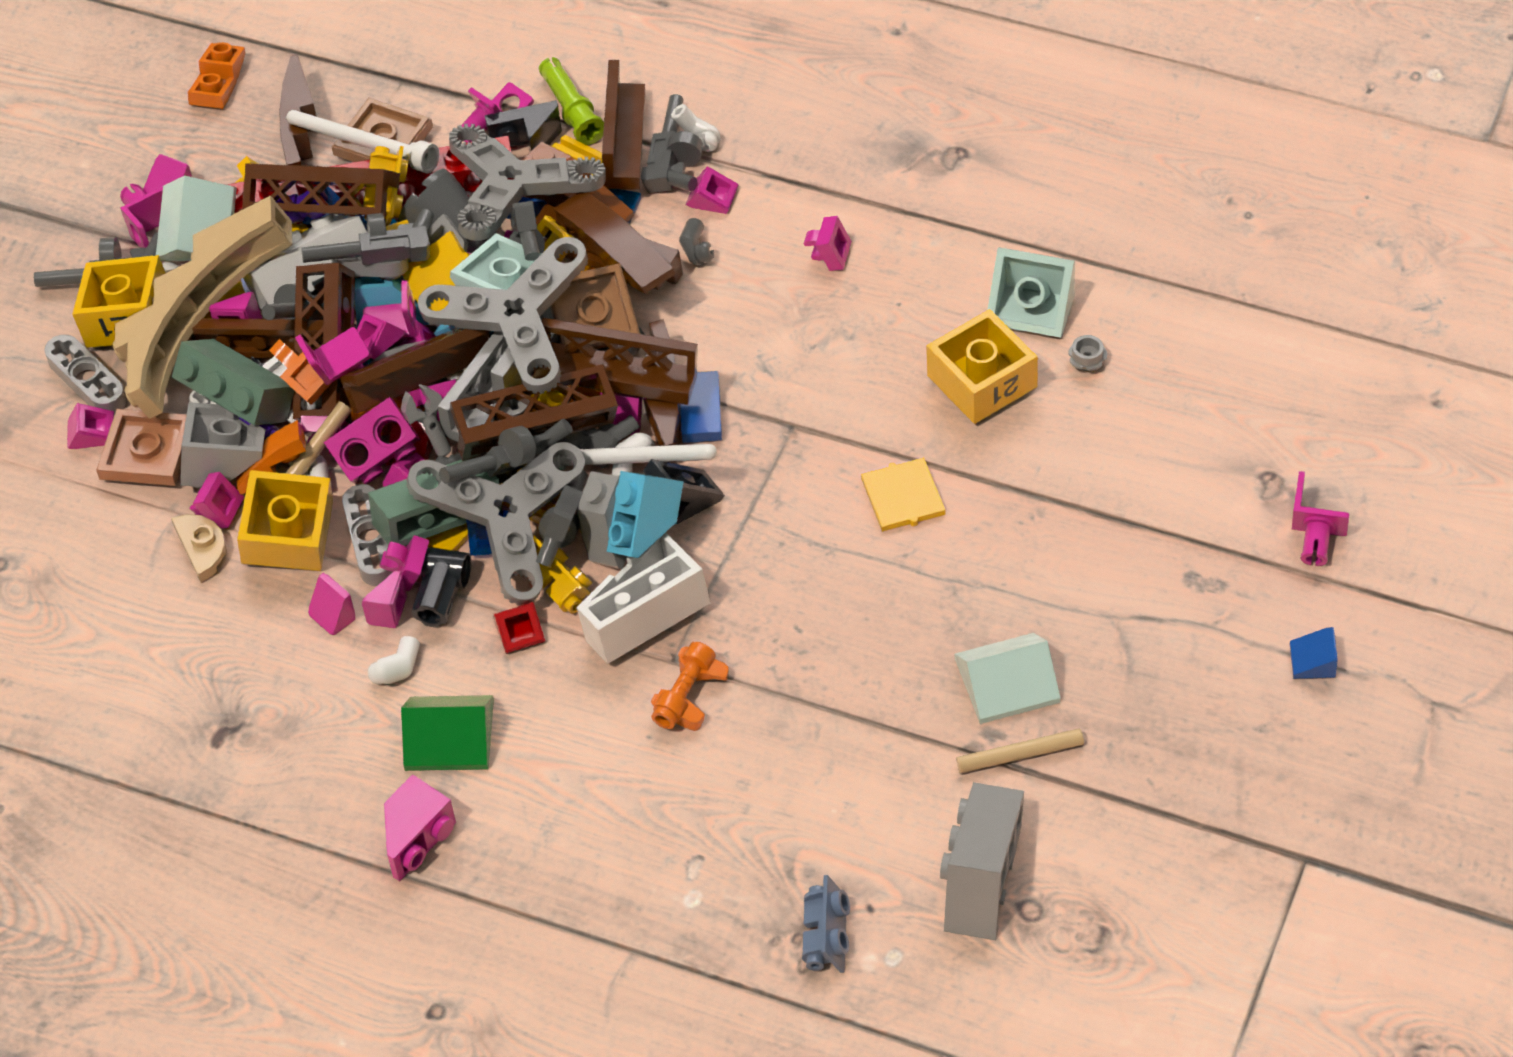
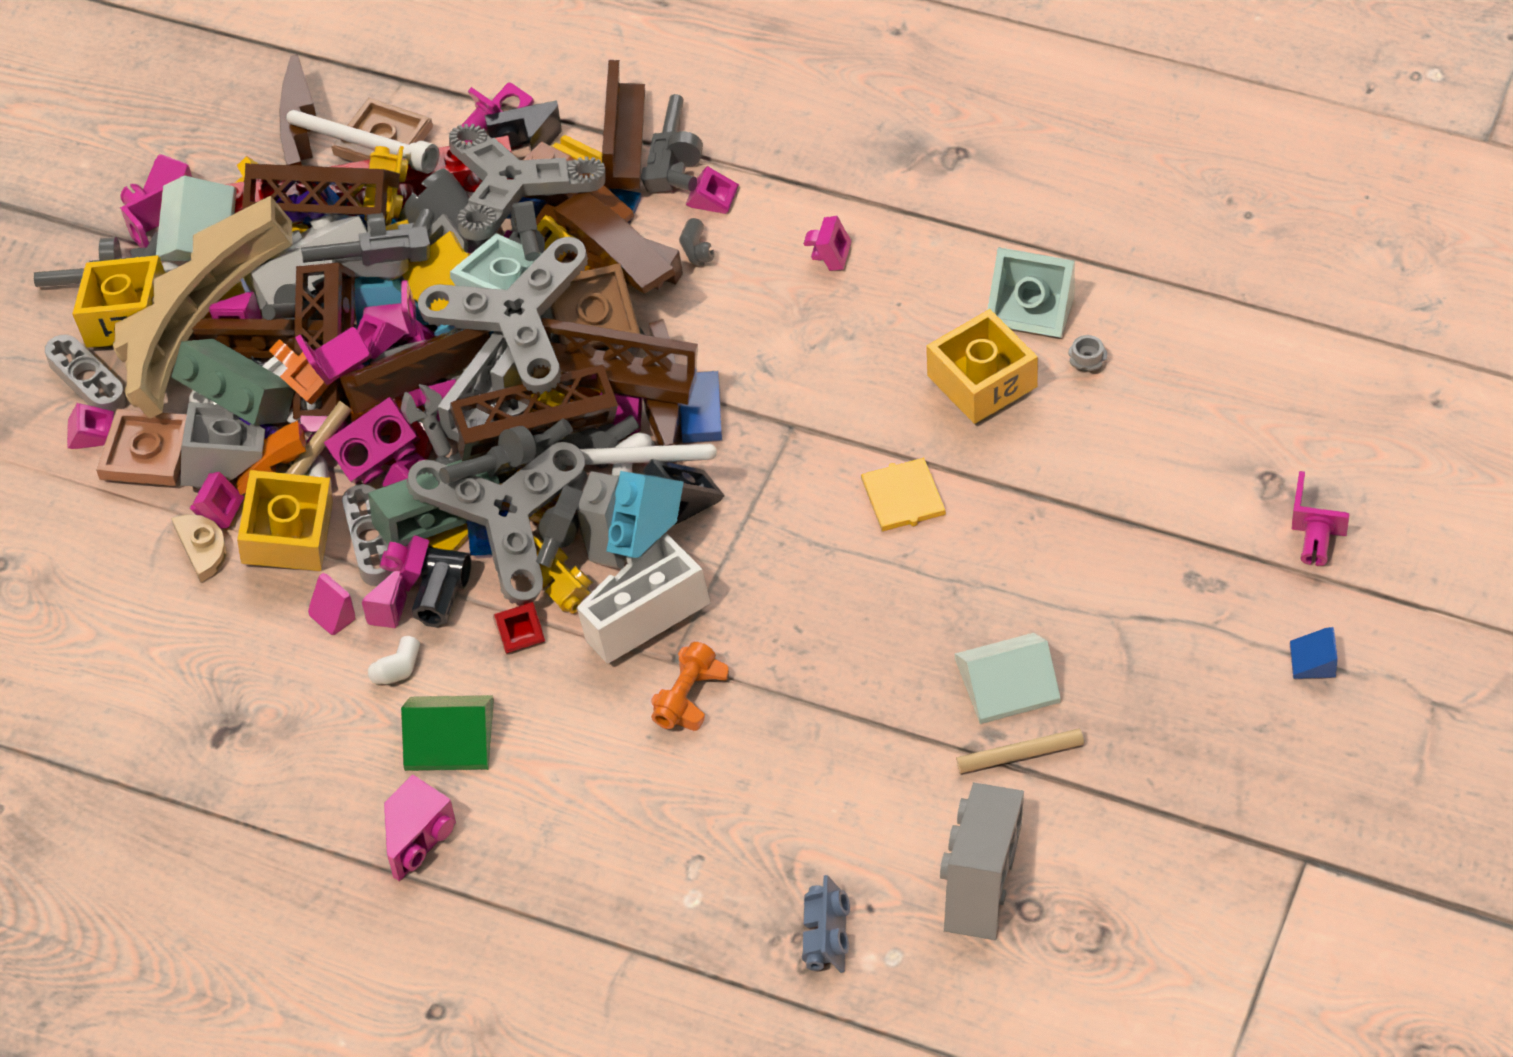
orange slope [187,42,245,109] -> none
lime pin [539,57,604,145] -> none
white arm [671,104,721,152] -> none

